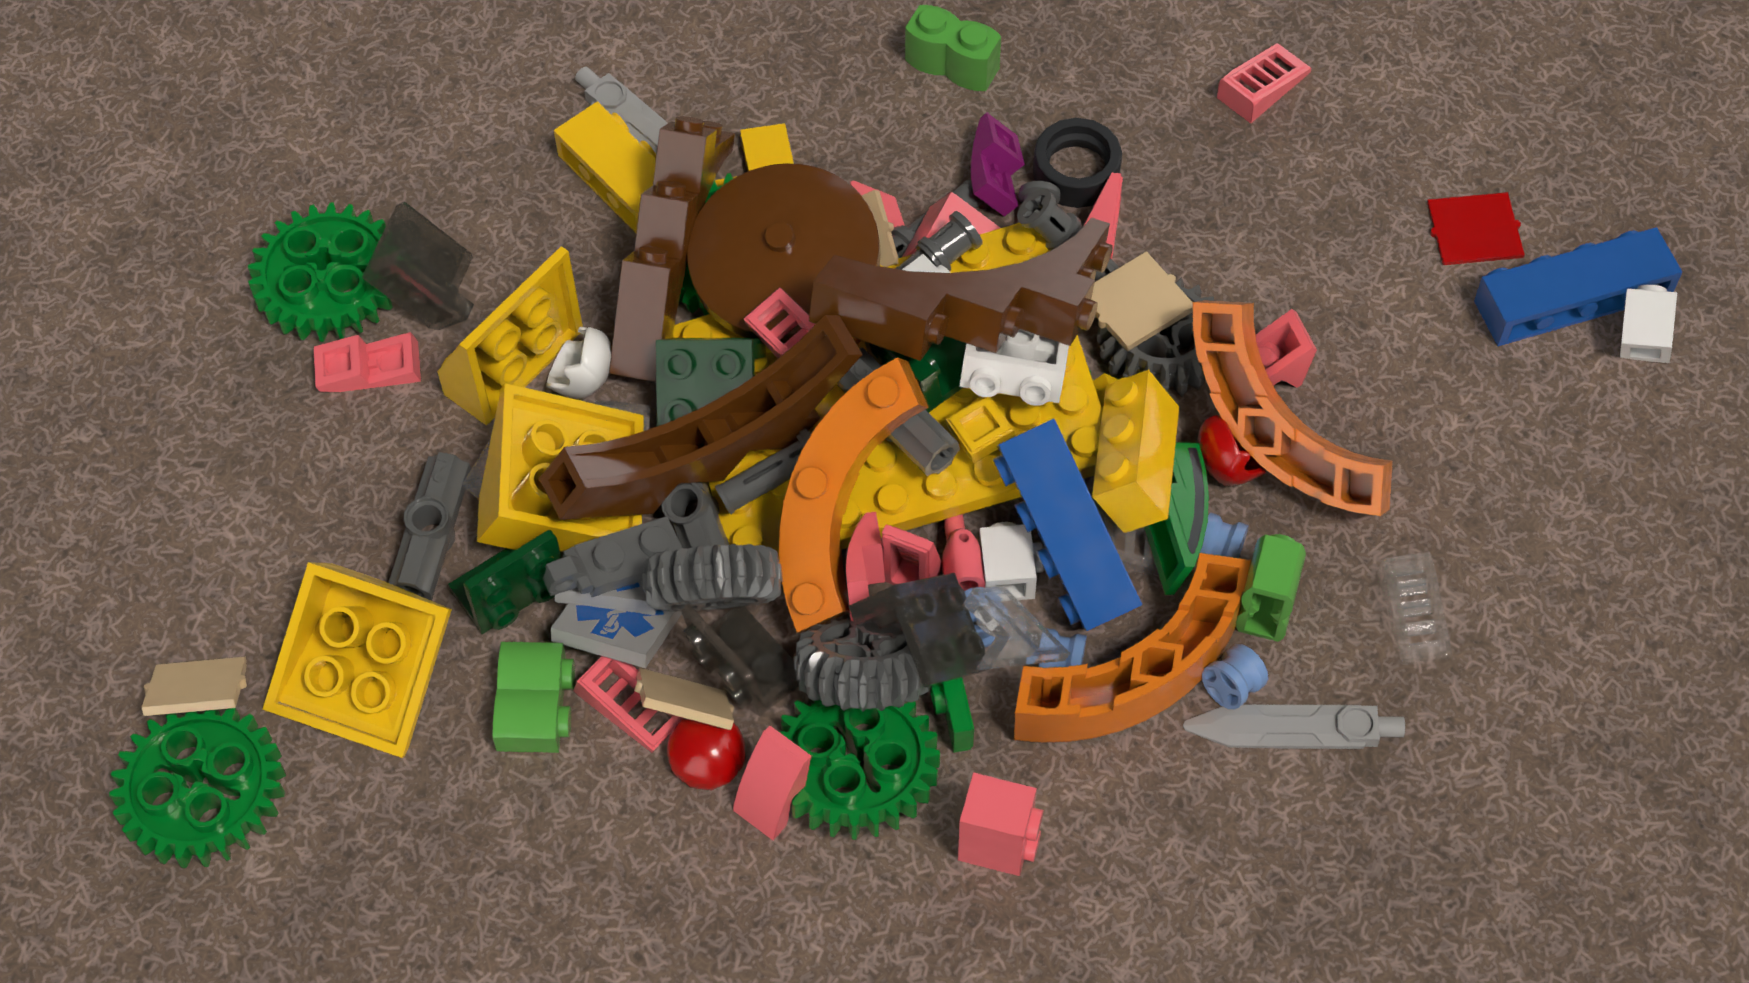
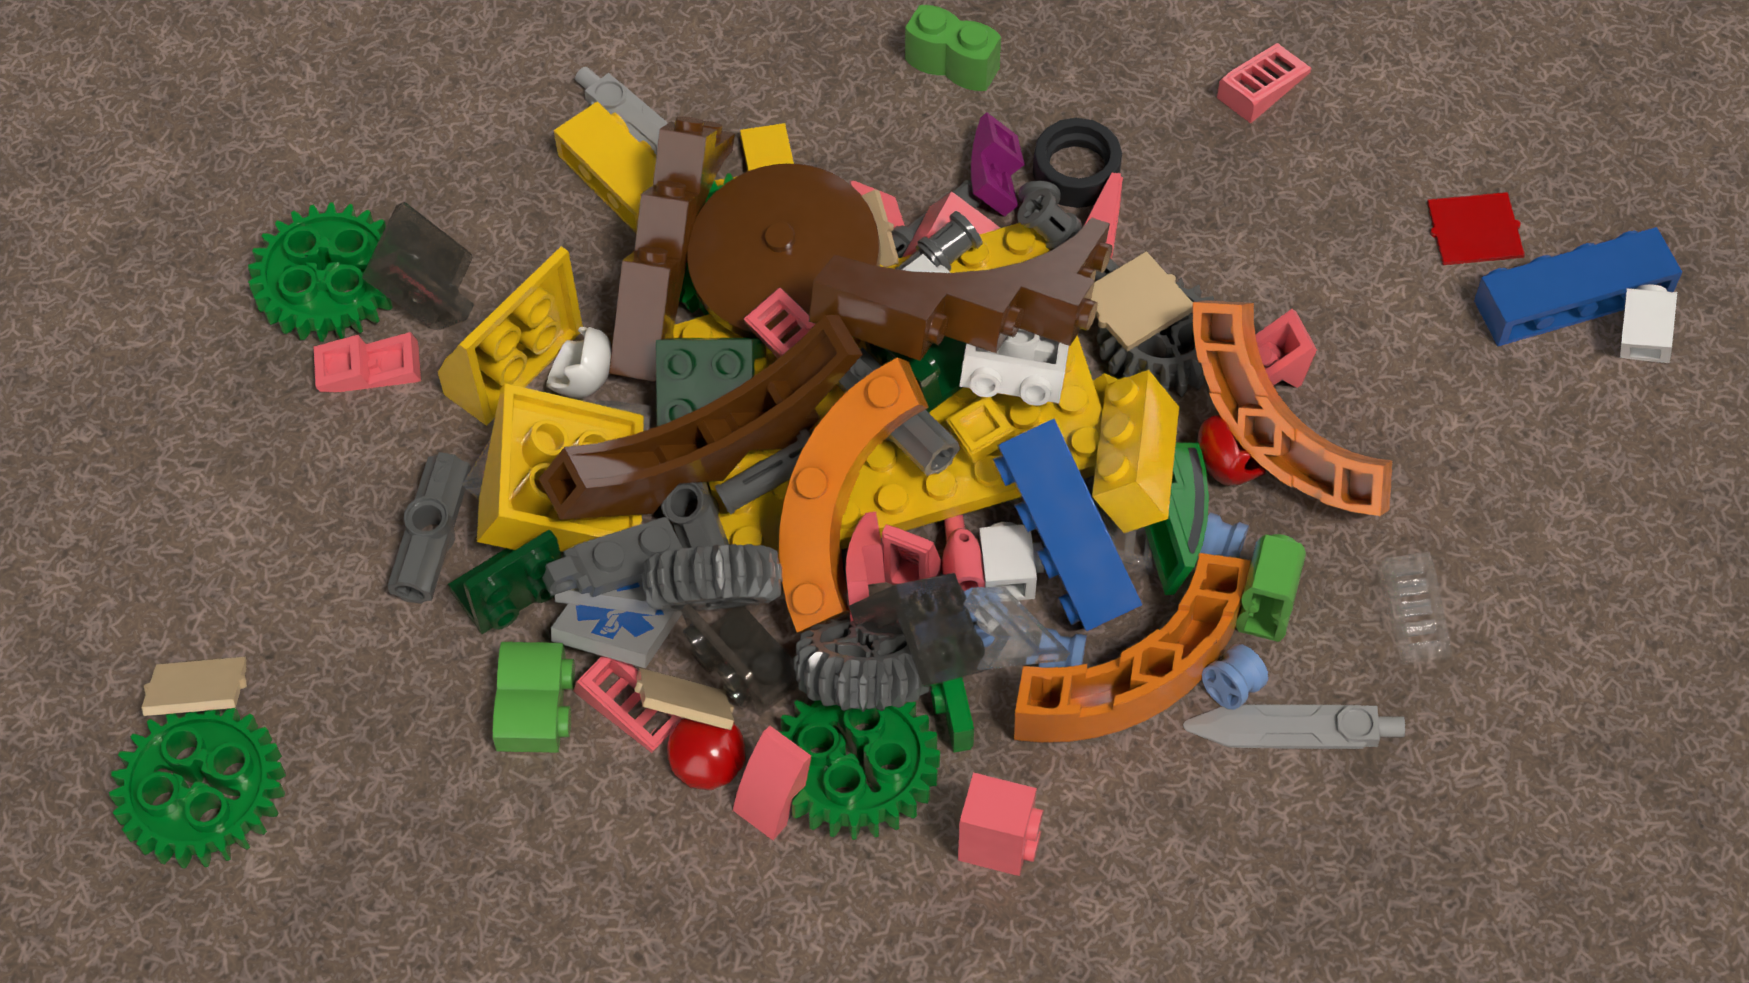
yellow slope [262,562,452,758] -> none

